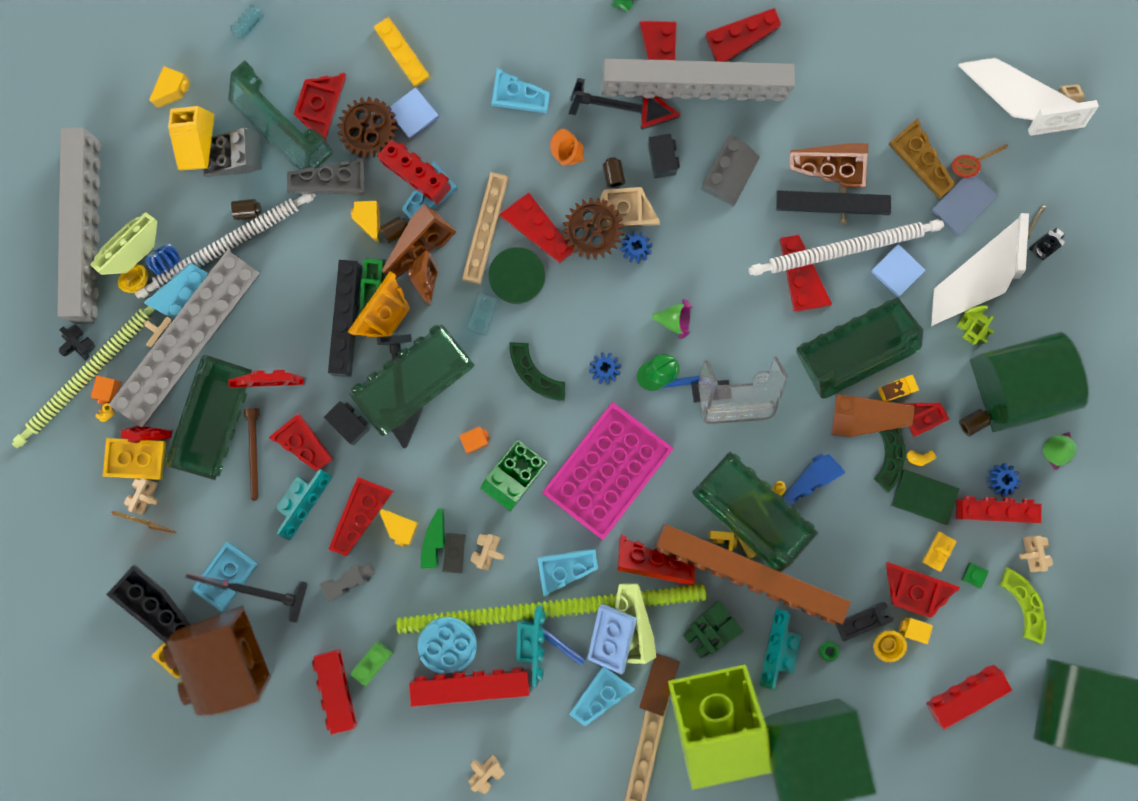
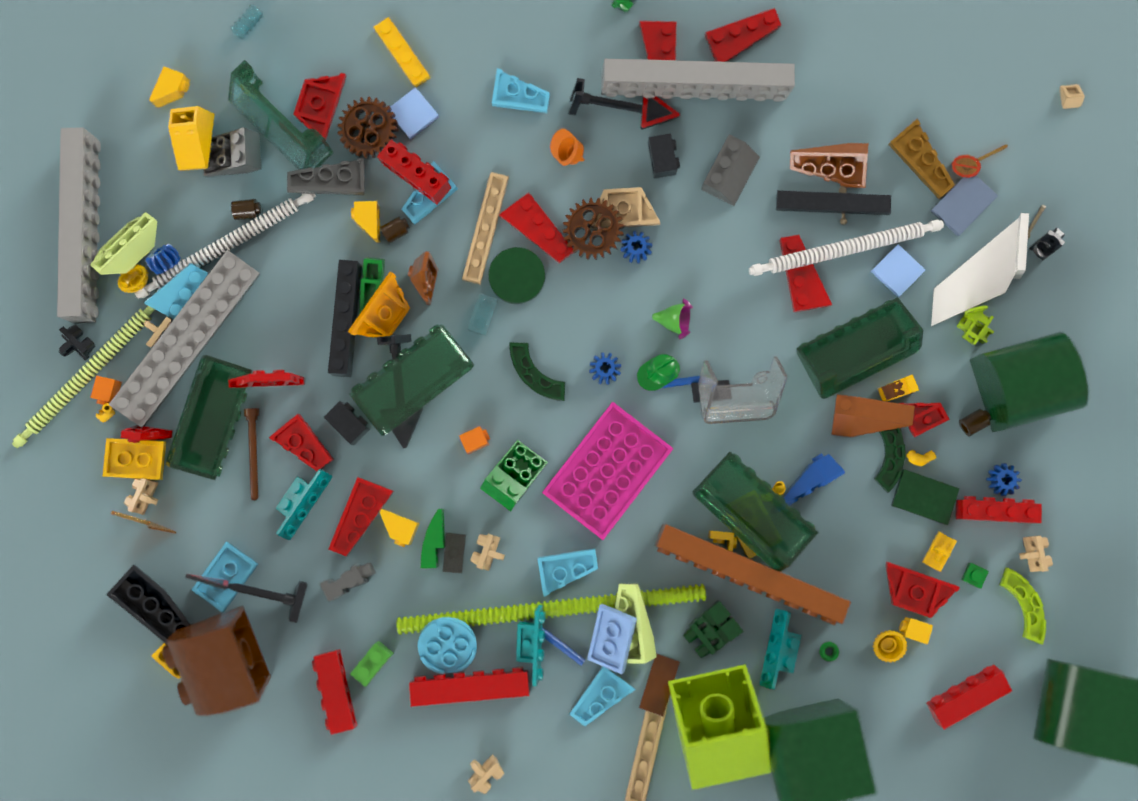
dark orange wedge [382,204,457,279] -> none
dark brown brick [603,157,626,188] -> none
red wing [617,534,695,586] -> none
black plate [836,602,894,642] -> none
white piece [958,58,1099,136] -> none
bright green hat [1042,432,1077,470] -> none

